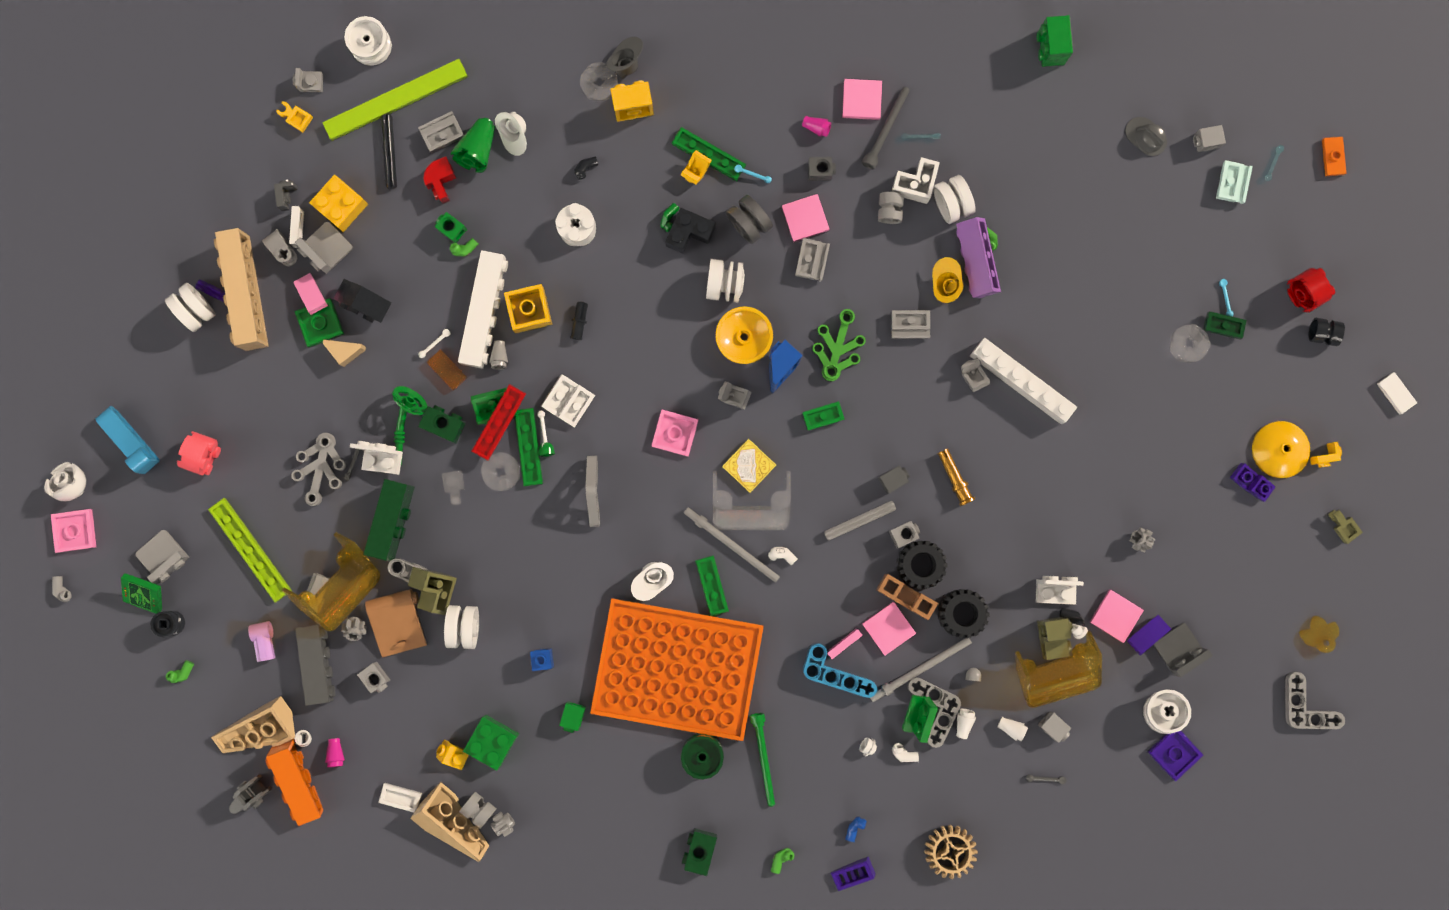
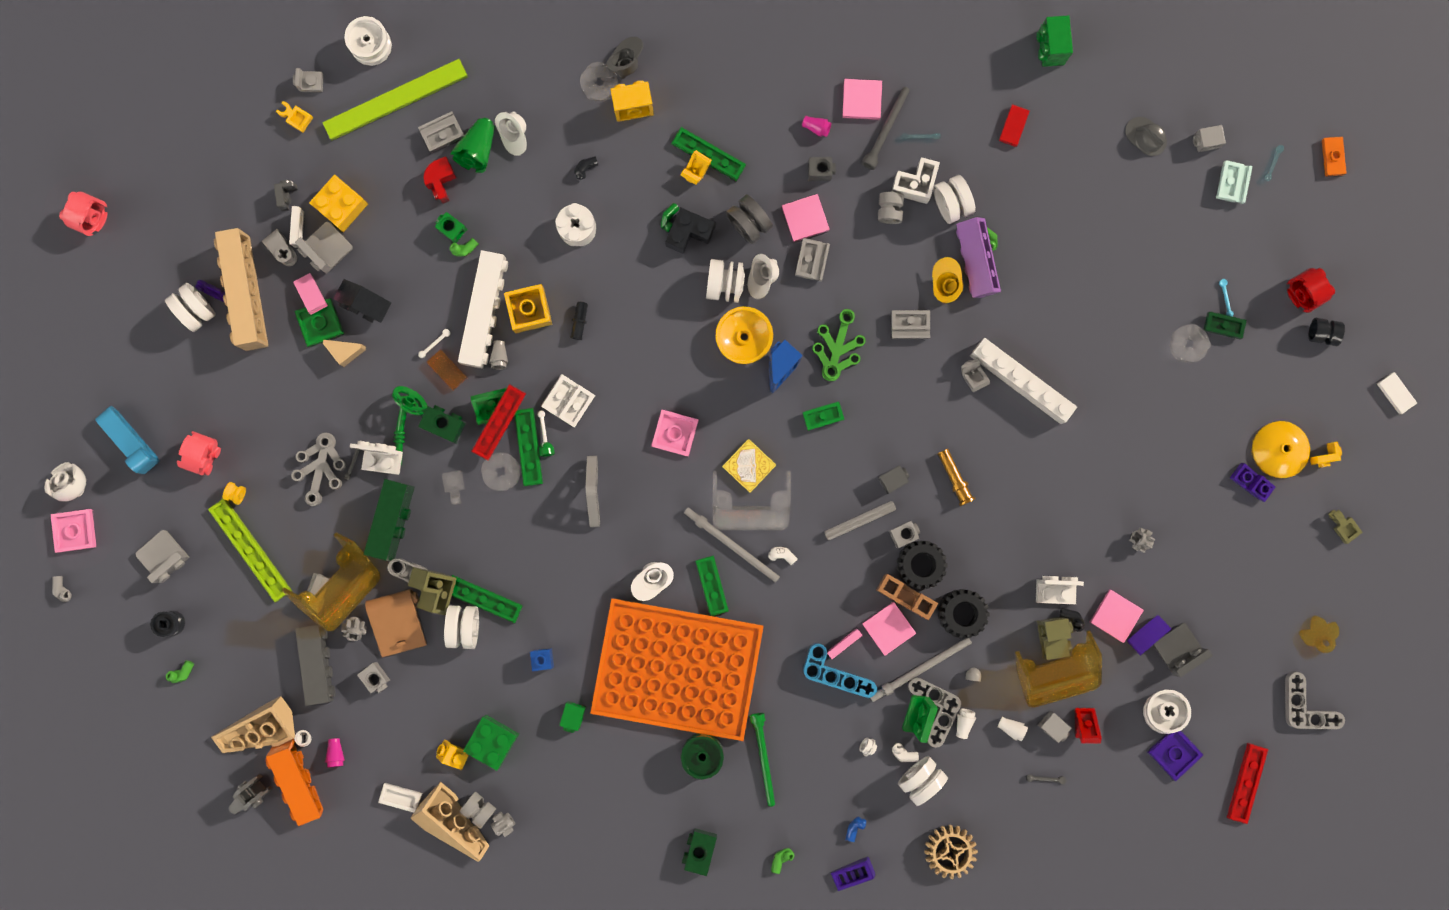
green tile [121,573,162,614] -> none
lavender piece [248,621,275,662] -> none
black axle [381,114,397,189] -> none
light grey bracket [718,381,752,410] -> none
medium azure hinge [734,165,772,183] -> none
white arm [1071,624,1088,639] -> none
none -> coral brick [59,192,107,236]
none -> yellow wheel [223,482,246,505]
none -> green tile [452,575,523,623]
none -> white piece [747,254,779,299]
none -> white wheel [898,756,948,806]
none -> red tile [999,104,1030,147]
none -> red slope [1075,708,1102,744]
none -> red tile [1227,743,1268,824]

